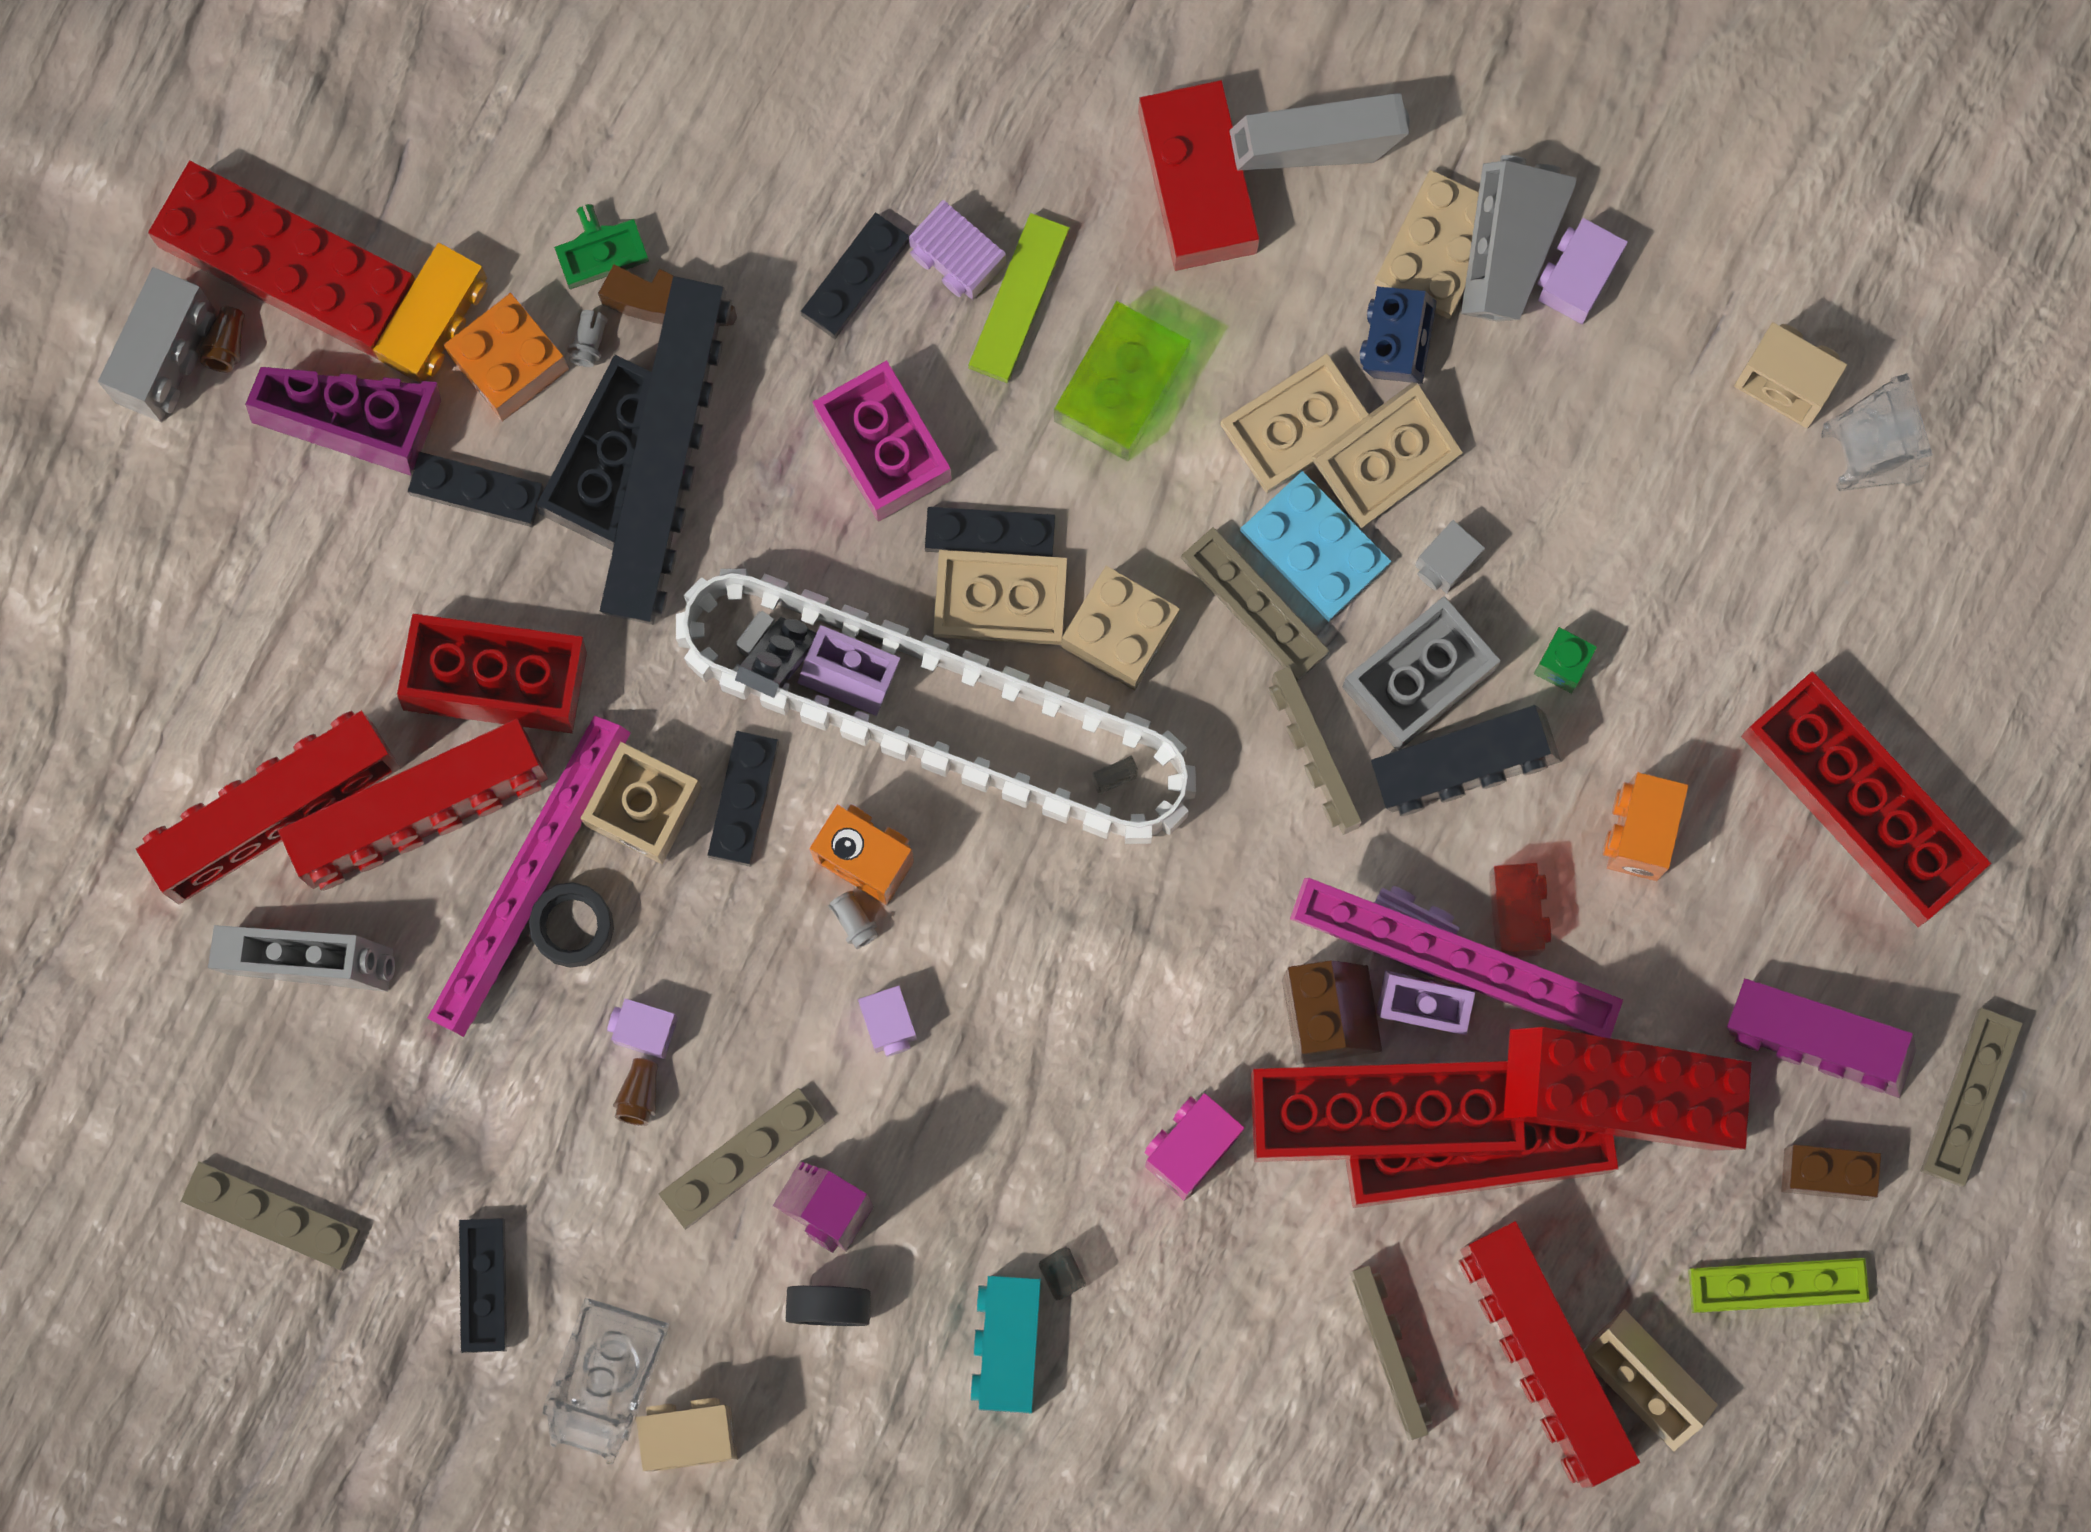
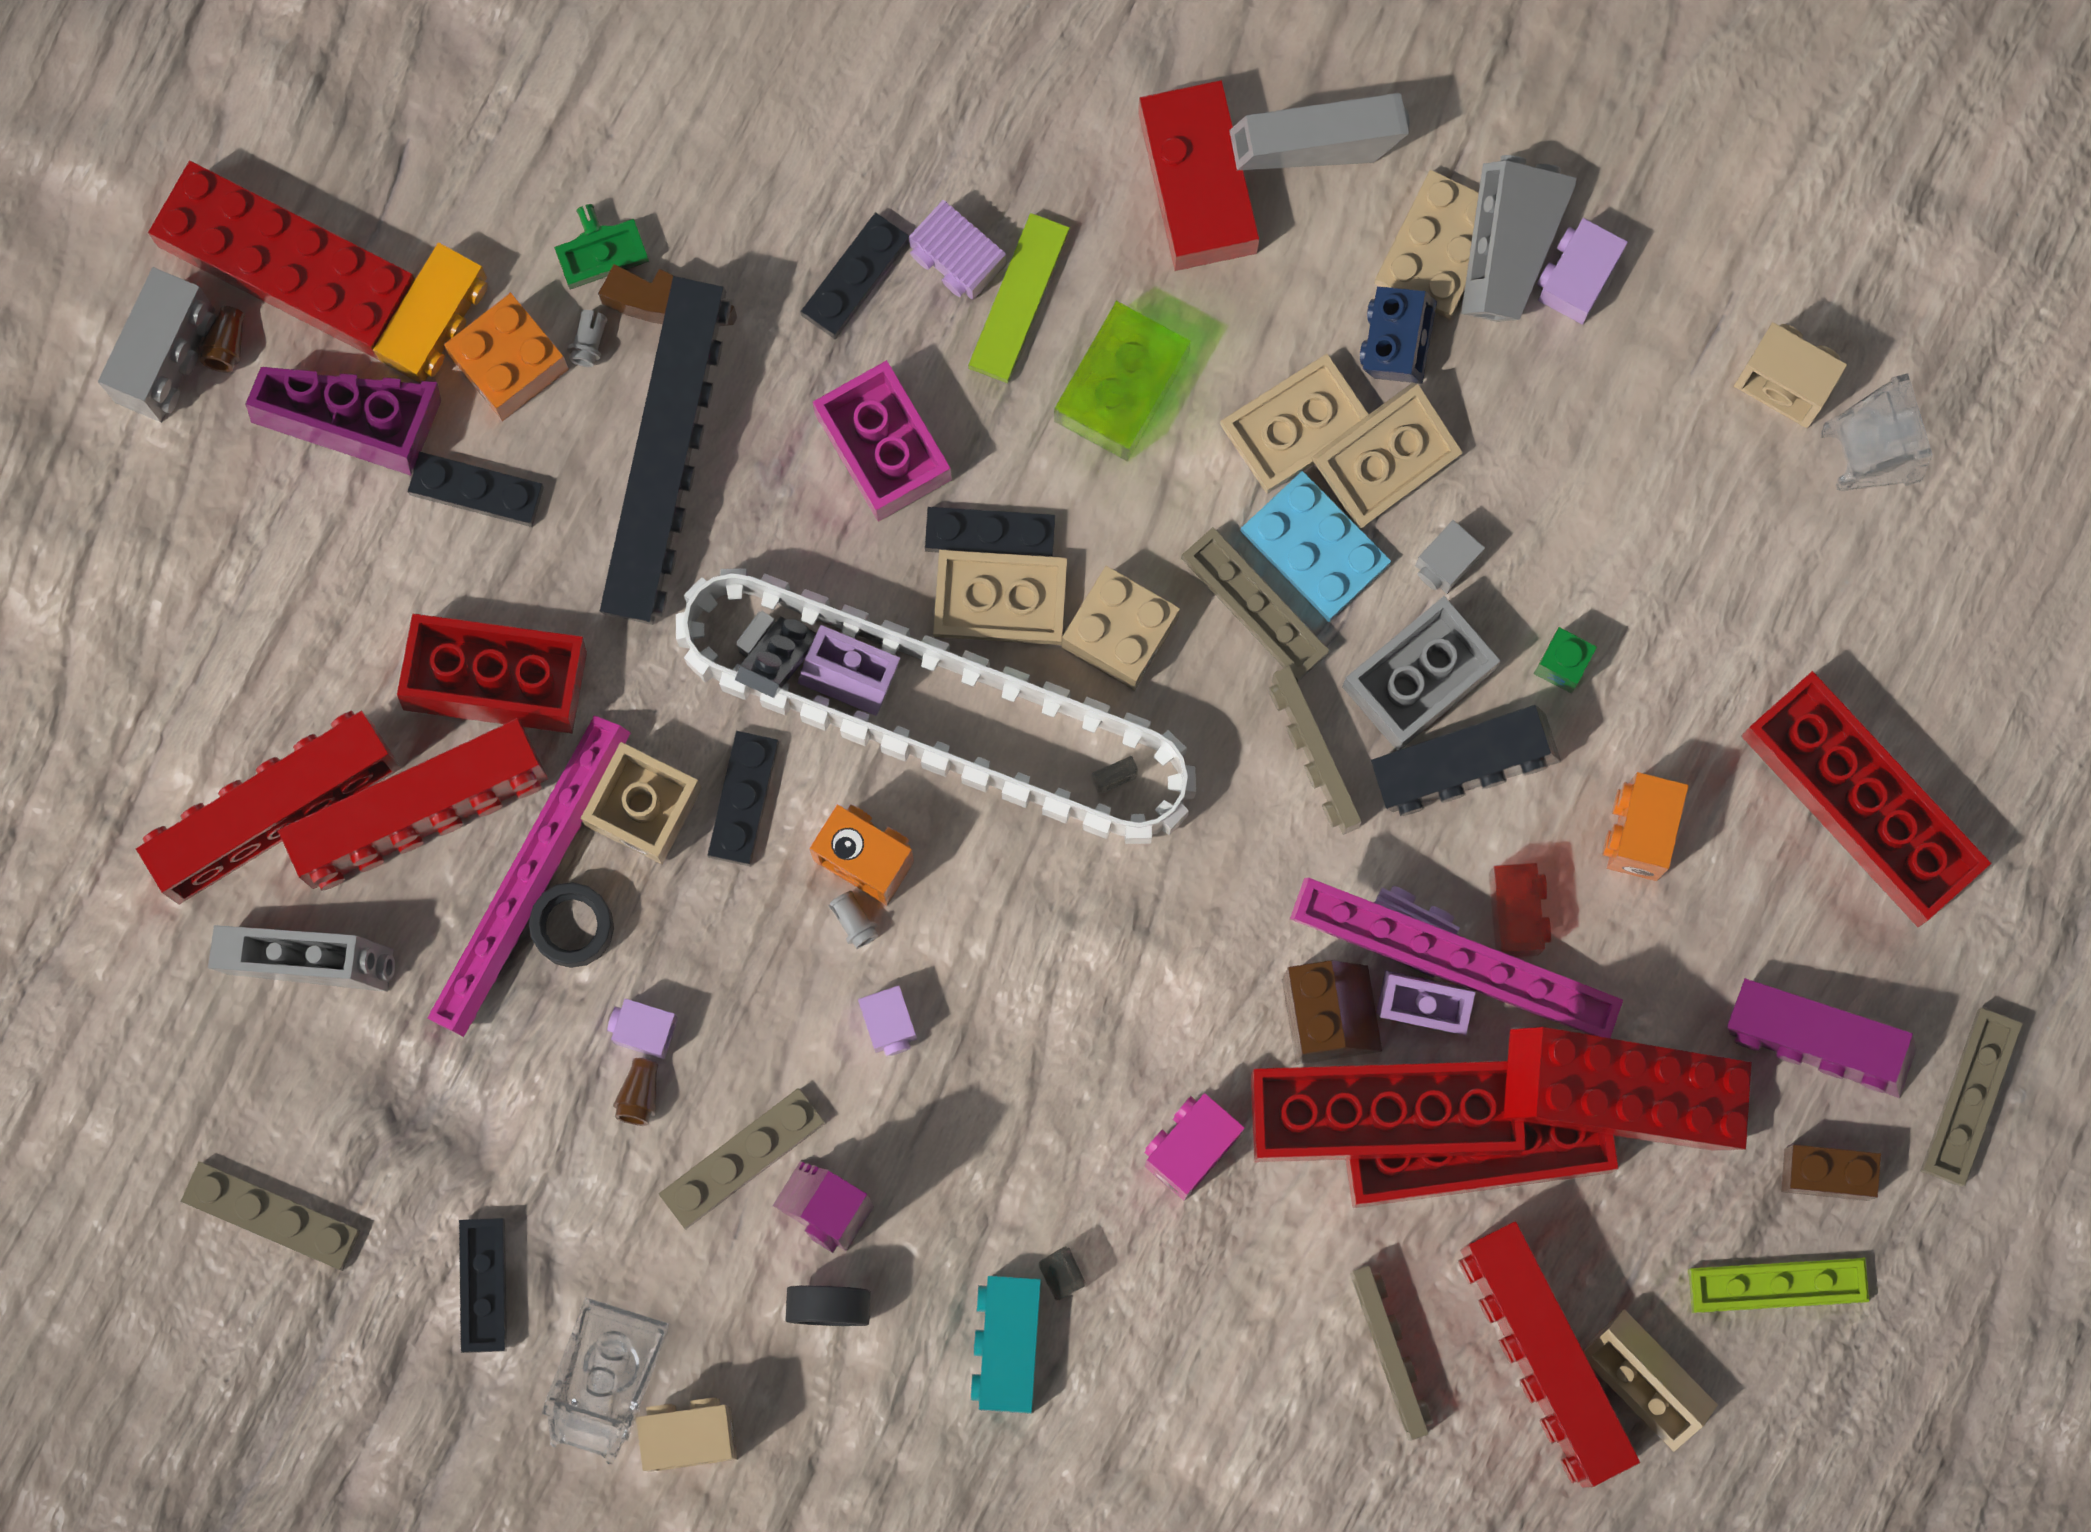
black wedge [537,354,652,551] -> none

